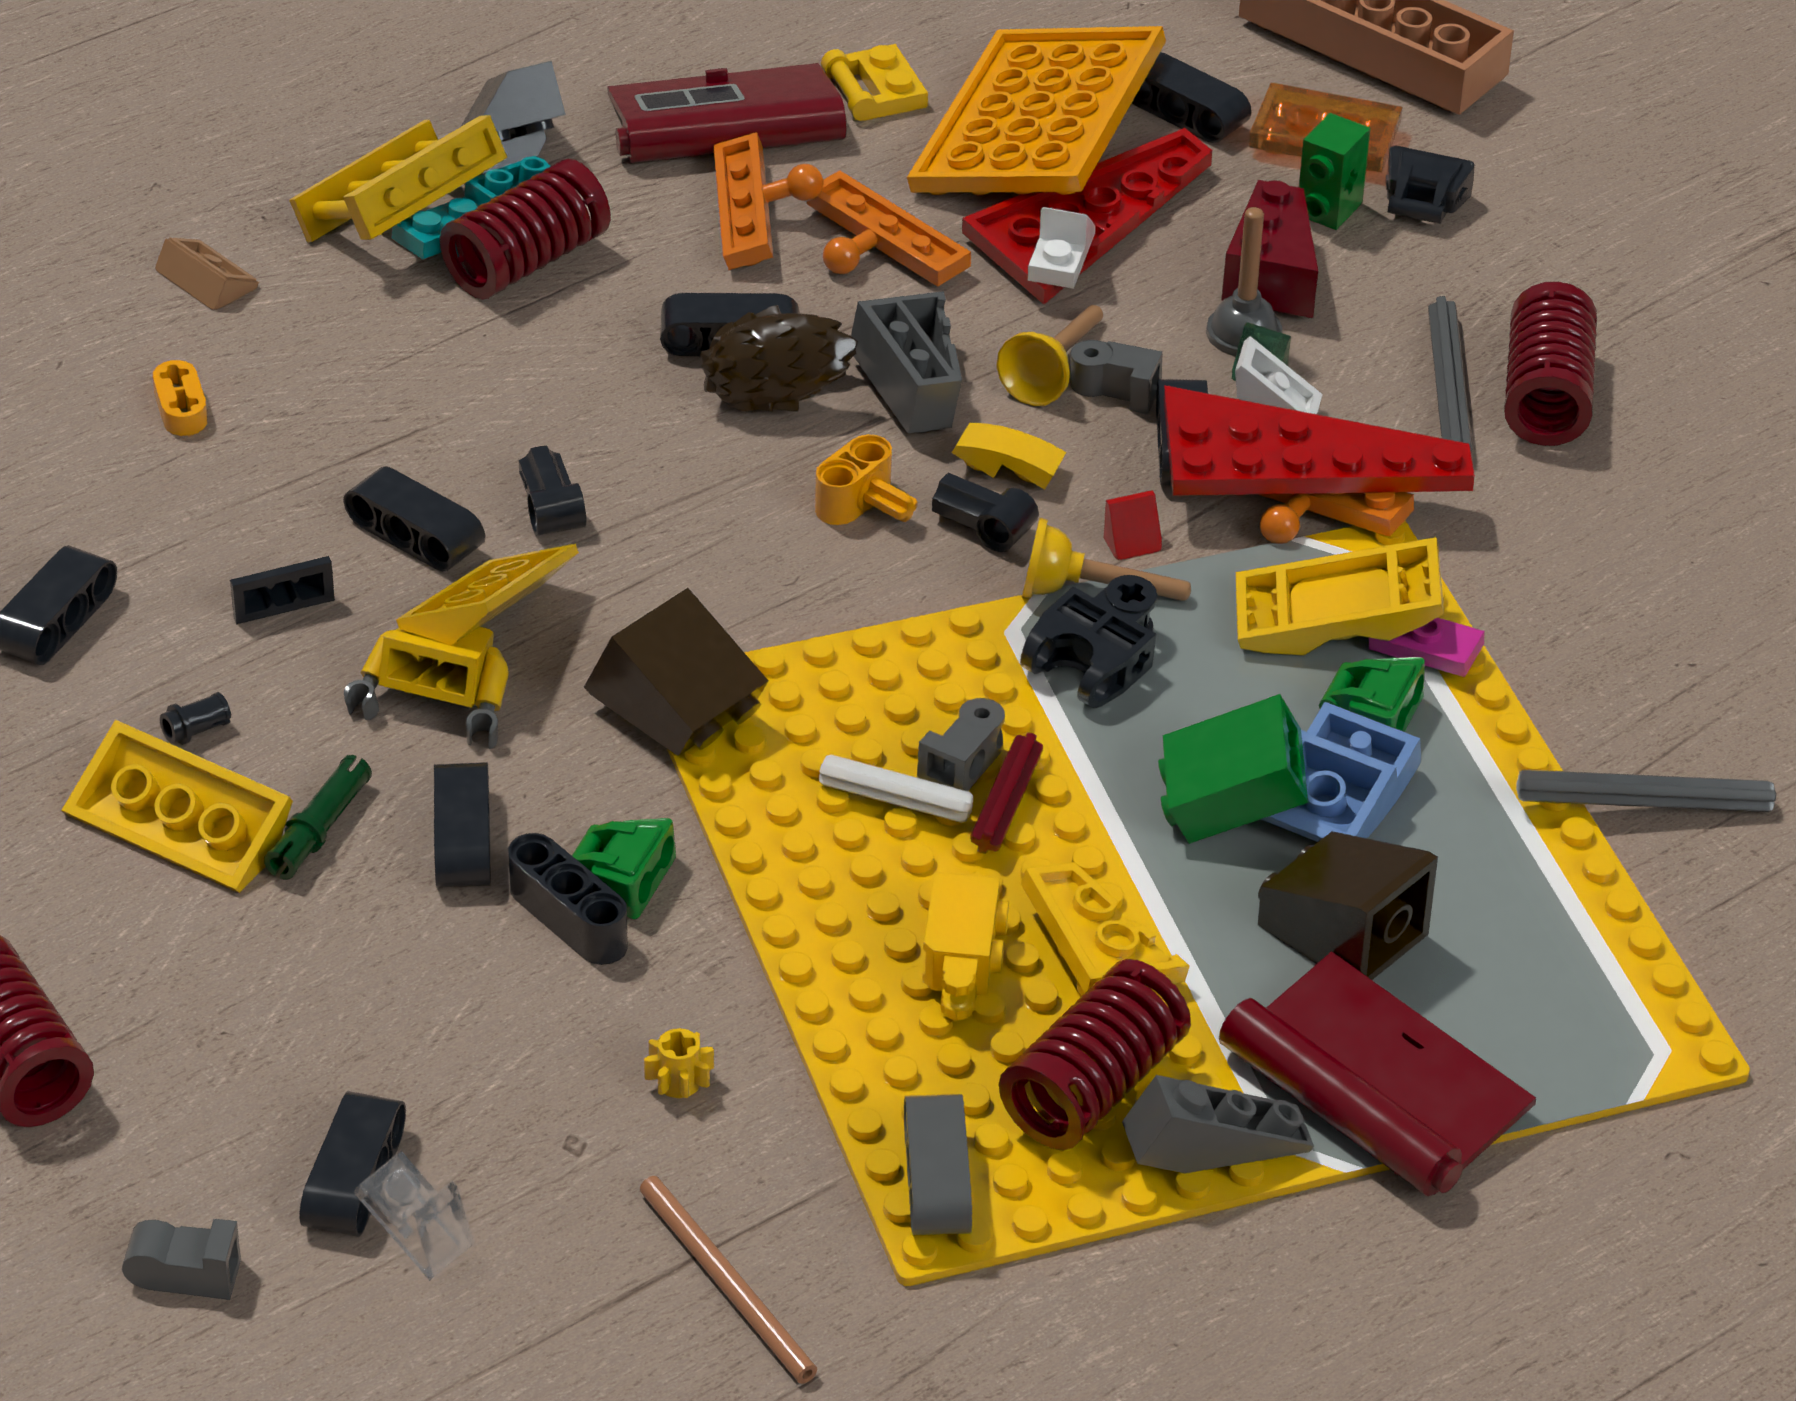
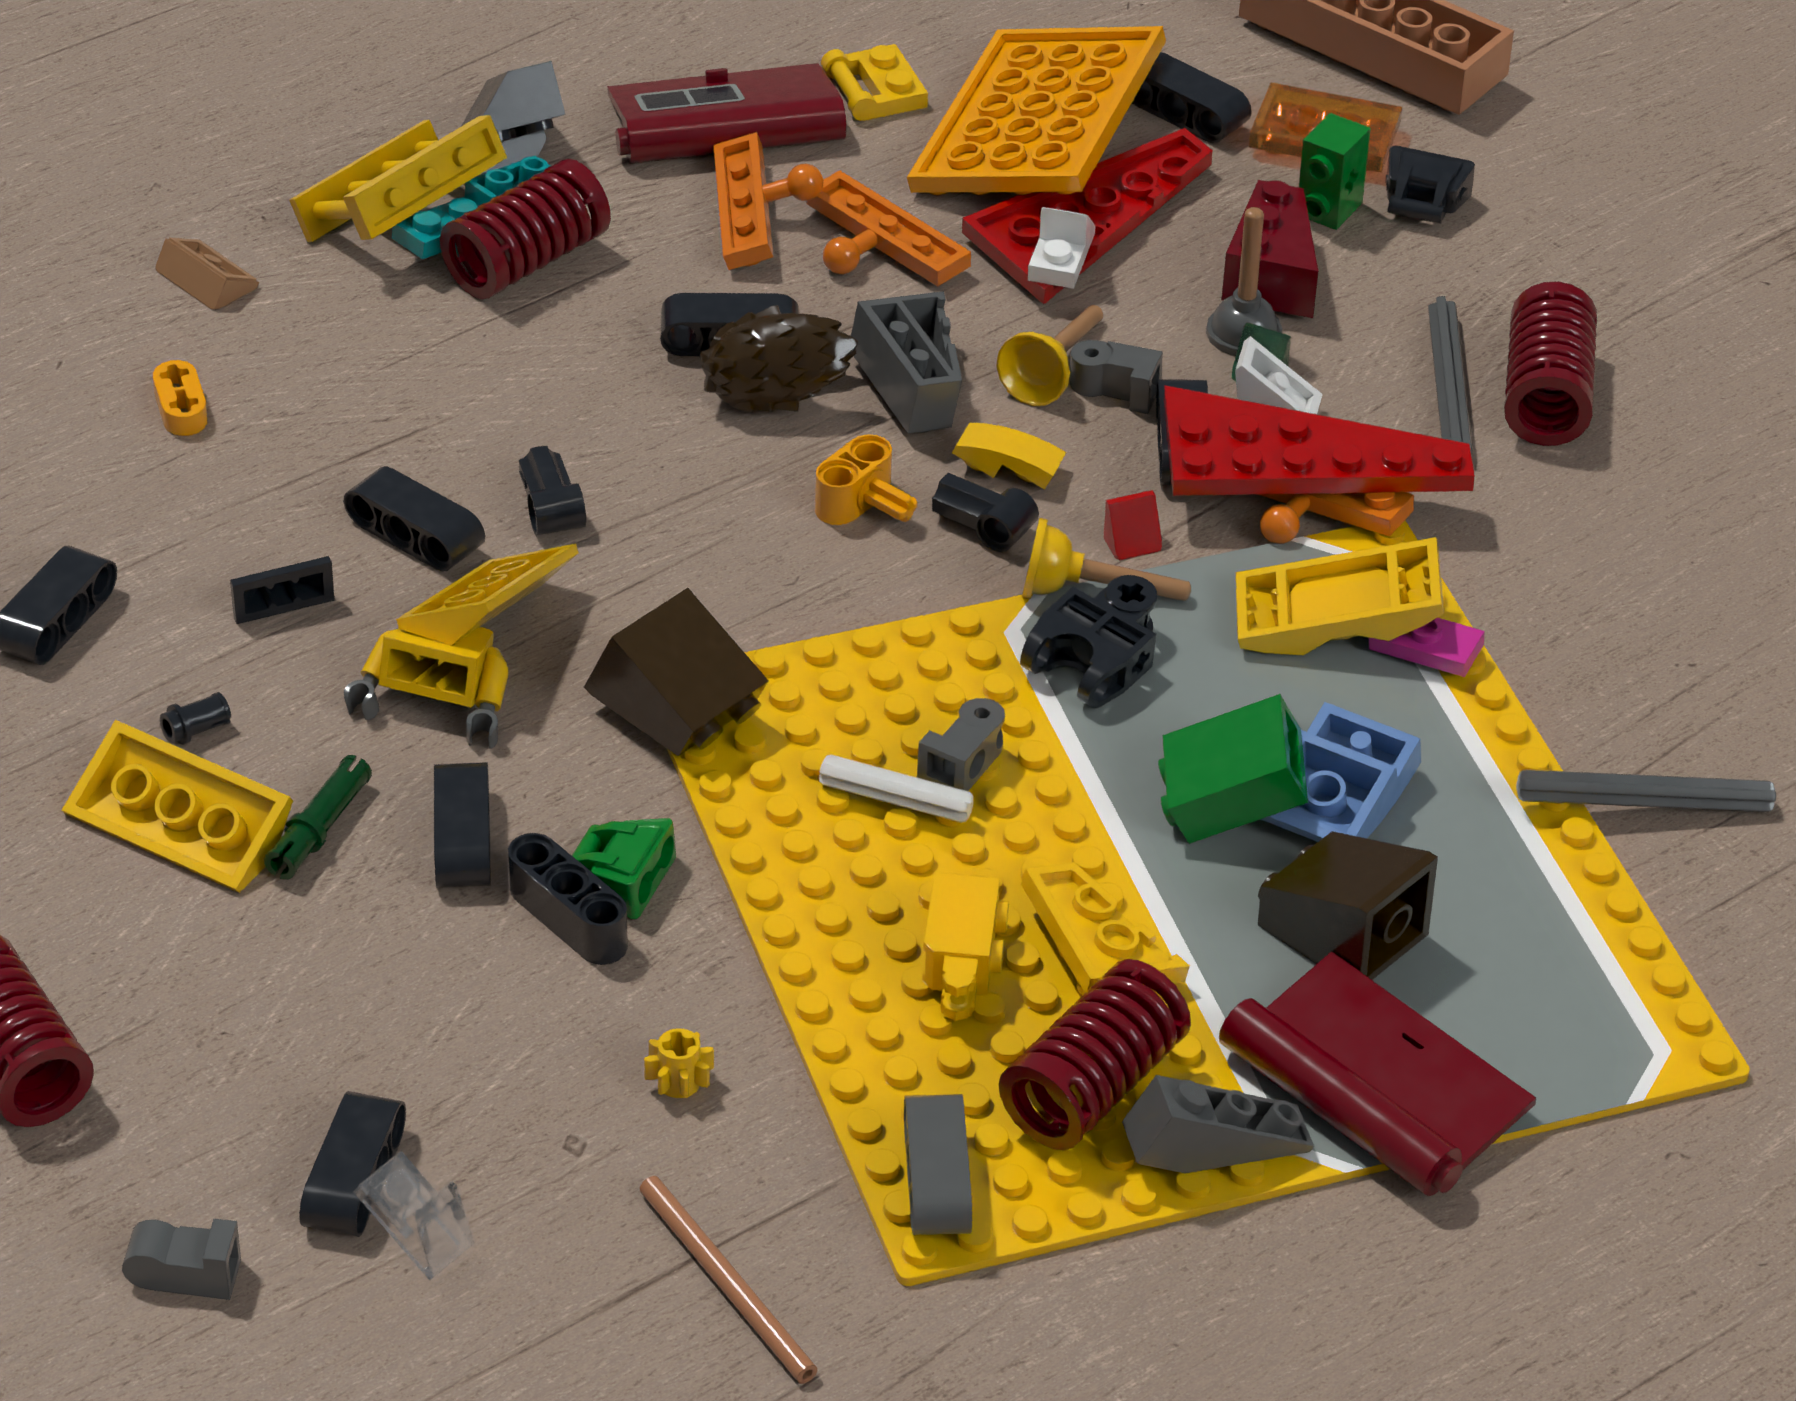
dark red axle [970,732,1043,854] -> none
green piece [1319,657,1425,732] -> none

